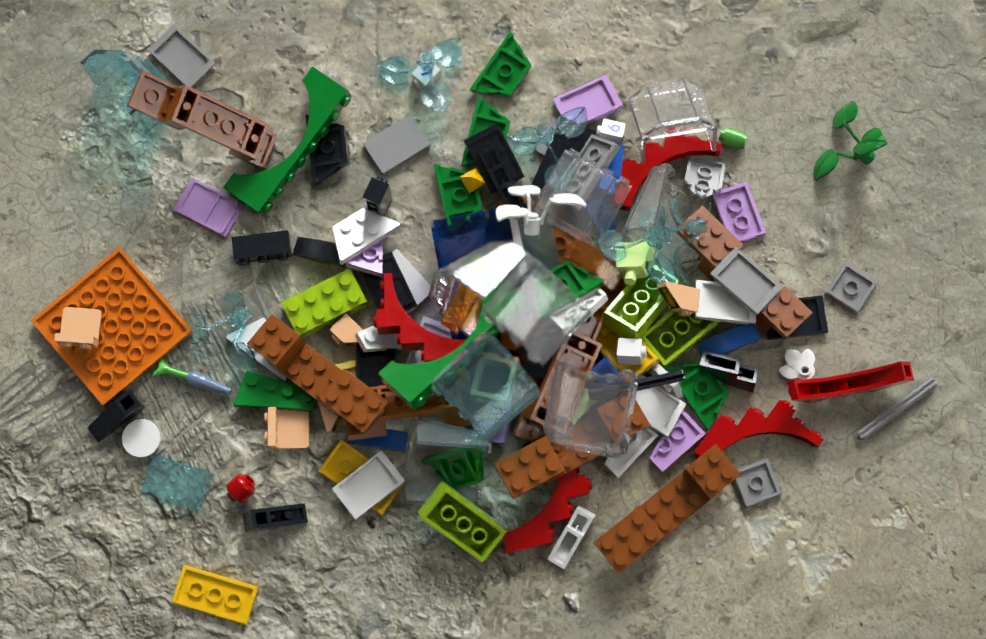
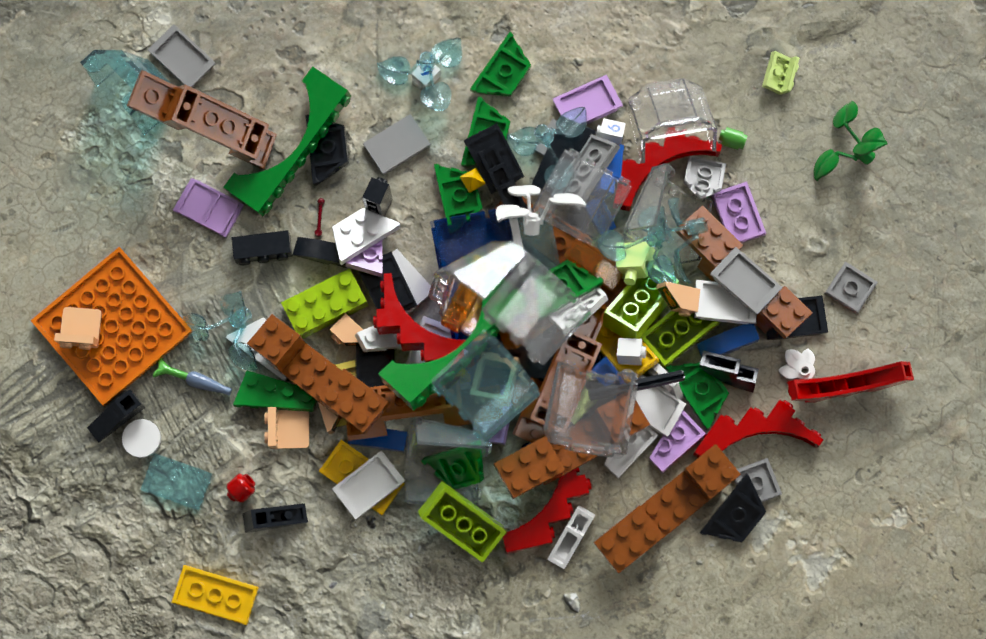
light grey axle [857,378,937,441] -> none
none -> dark red hinge [315,198,325,237]
none -> black wing [700,473,766,543]
none -> yellowish green bracket [762,51,799,95]

